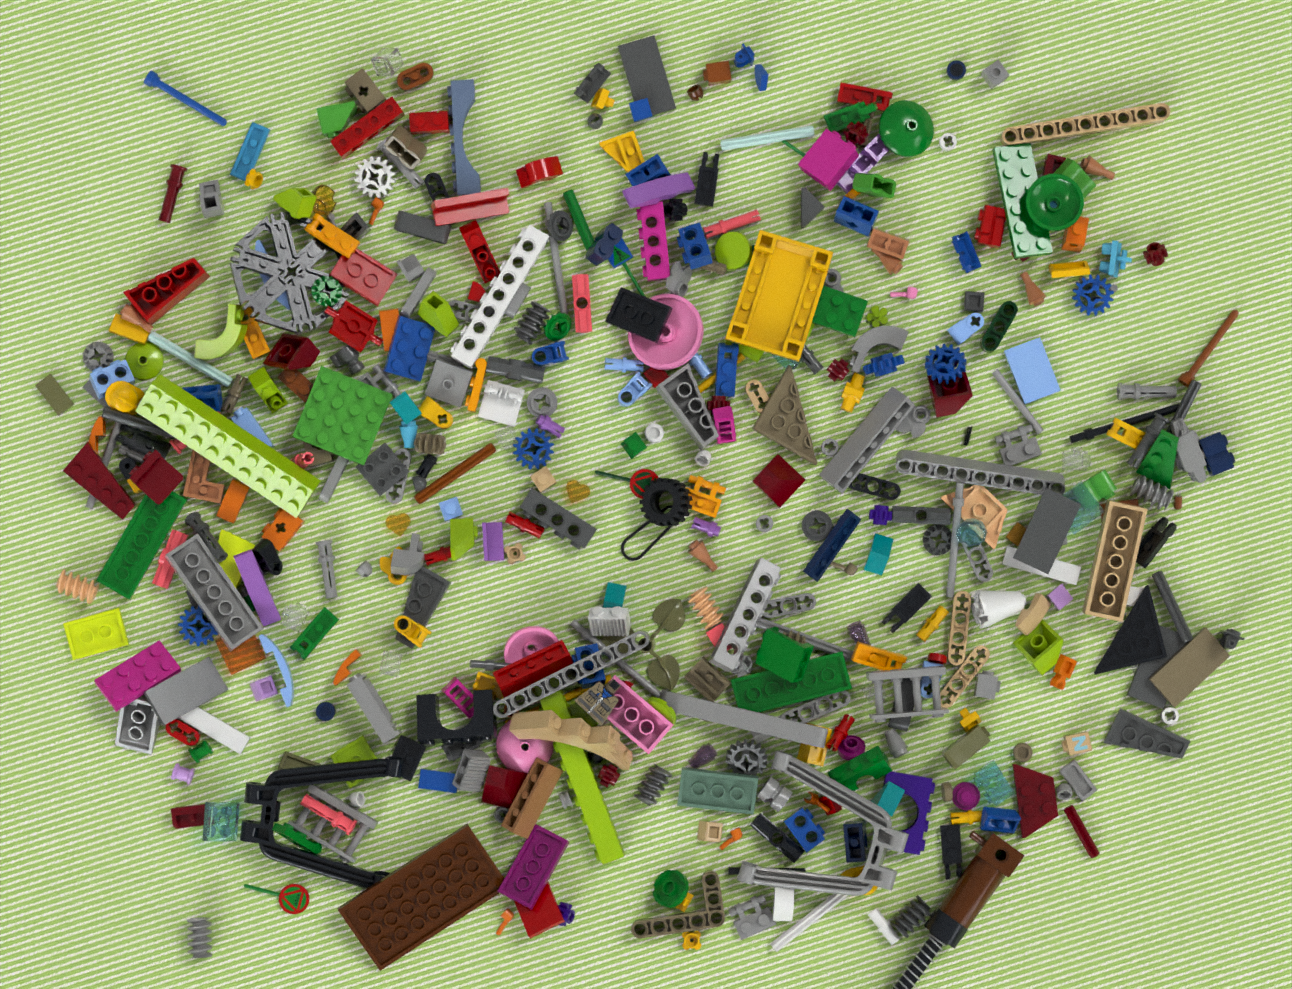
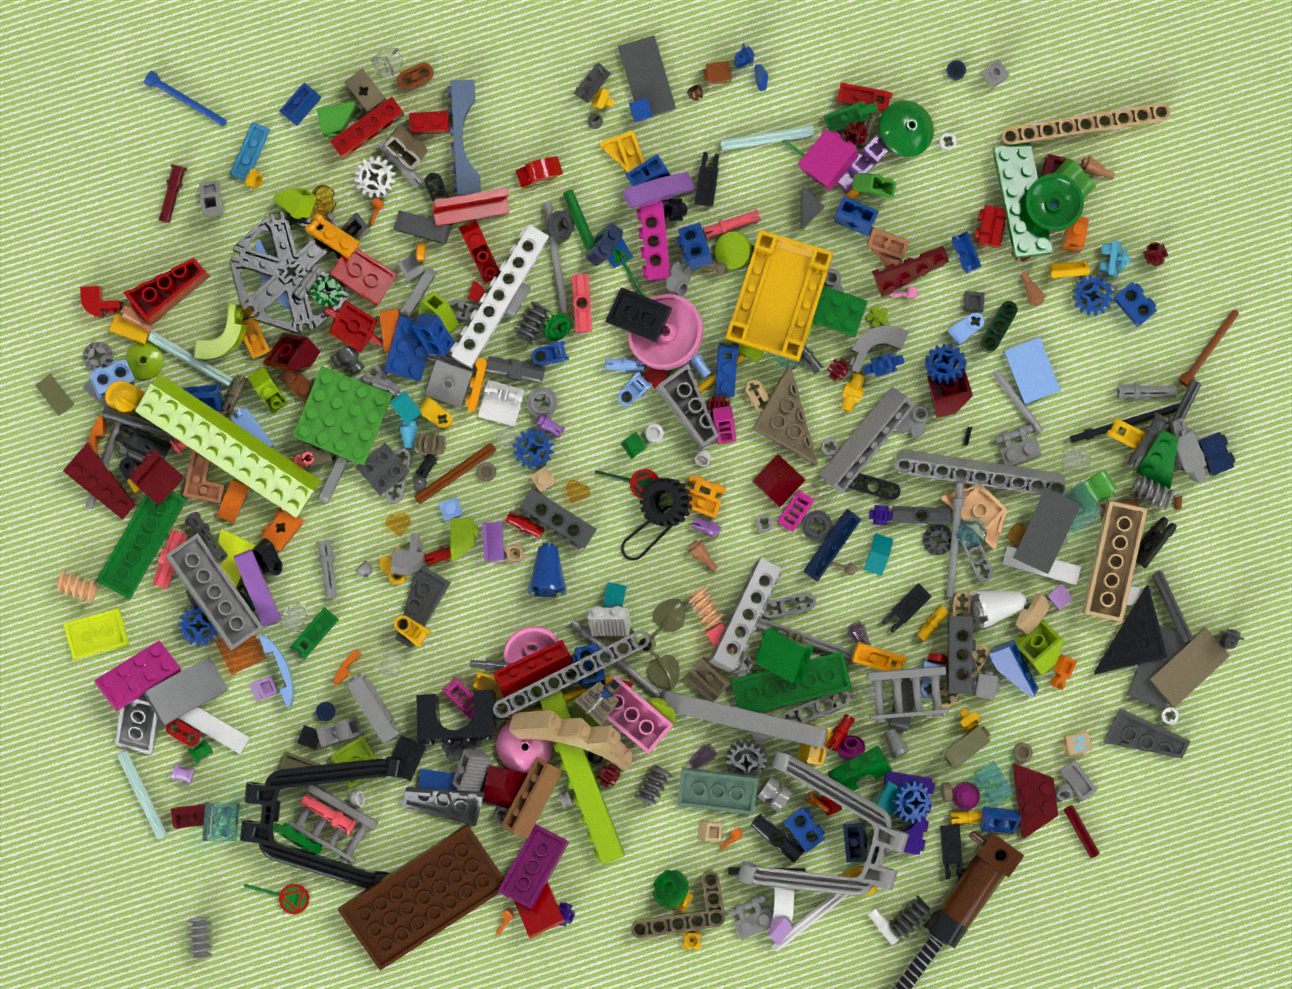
none -> red brick [80,286,122,318]
none -> light aqua axle [117,751,167,839]
none -> blue slope [279,83,321,126]
none -> light grey axle [294,264,322,299]
none -> black plate [298,725,319,750]
none -> light grey brick [316,716,362,747]
none -> light grey axle [362,373,400,396]
none -> dark grey wing [402,787,484,827]
none -> blue brick [412,313,455,356]
none -> light orange tile [416,243,426,263]
none -> dark tan tile [477,462,496,482]
none -> blue cone [528,543,566,597]
none -> lavender slope [768,918,792,945]
none -> dark pink slope [777,490,815,533]
none -> dark red wing [872,246,949,297]
none -> blue gear [891,780,933,823]
none -> dark grey brick [947,616,976,694]
none -> slope [989,639,1039,698]
none -> blue brick [1113,282,1157,327]

